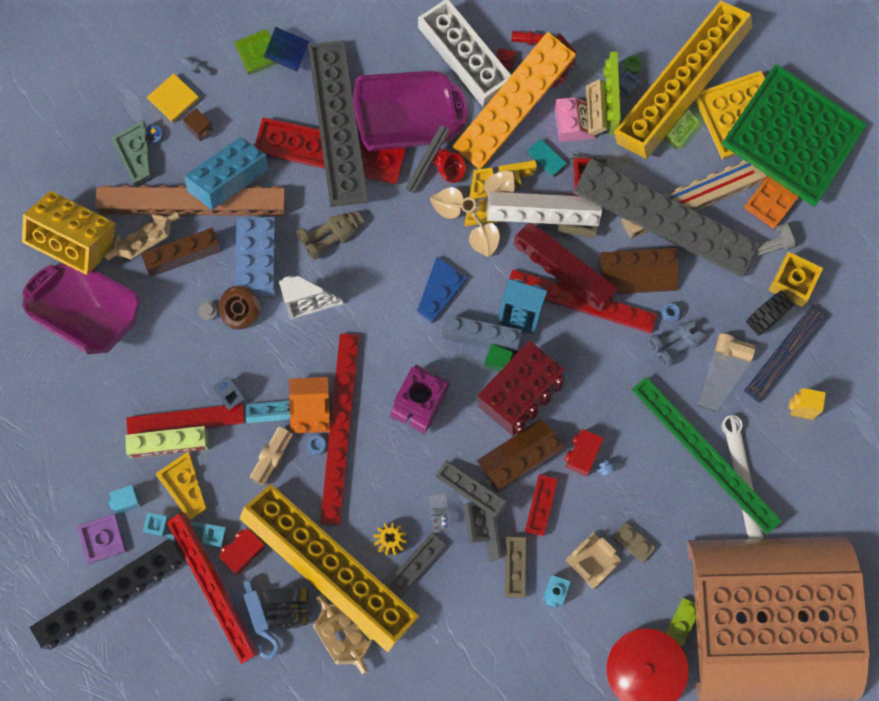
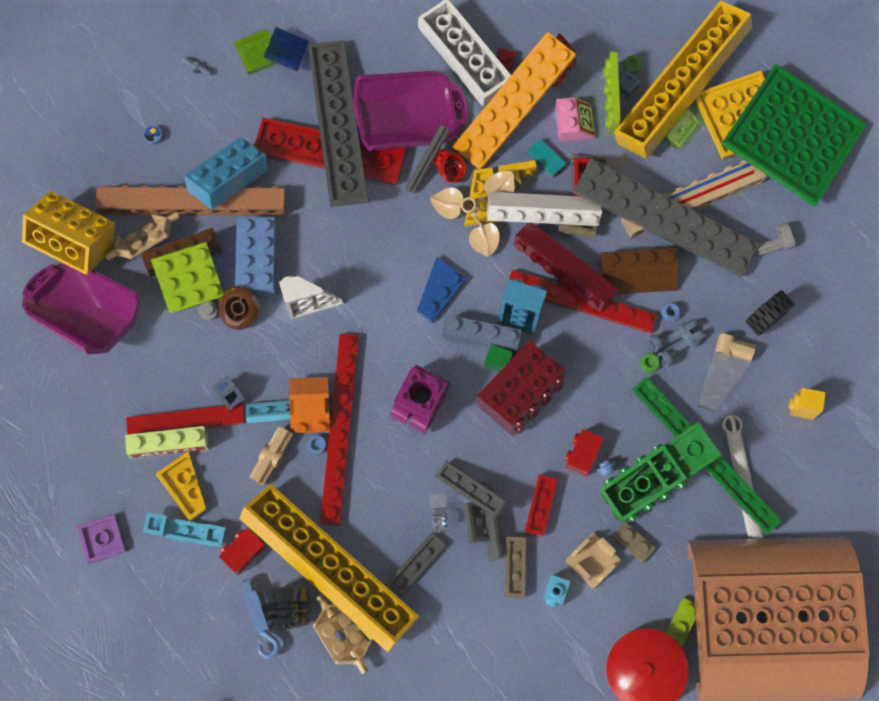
black brick [29,538,185,650] -> none
medium azure brick [108,485,141,514] -> none
sand green wing [111,120,152,186] -> none
yellow tile [147,73,199,123] -> none
red plate [167,512,259,664] -> none
reddish brown brick [182,108,214,141] -> none
dark tan piece [297,211,364,260] -> none
yellow gear [374,522,407,556] -> none
reddish brown slope [476,419,564,493] -> none
red pin [511,30,545,45] -> none
tan plate [586,79,607,136] -> none
orange plate [743,176,798,230] -> none
dark blue tile [744,305,827,403] -> none
yellow brick [768,252,823,307] -> none
none -> lime plate [151,241,224,313]
none -> green wedge [599,422,722,523]
none -> bright green tile [640,353,660,373]

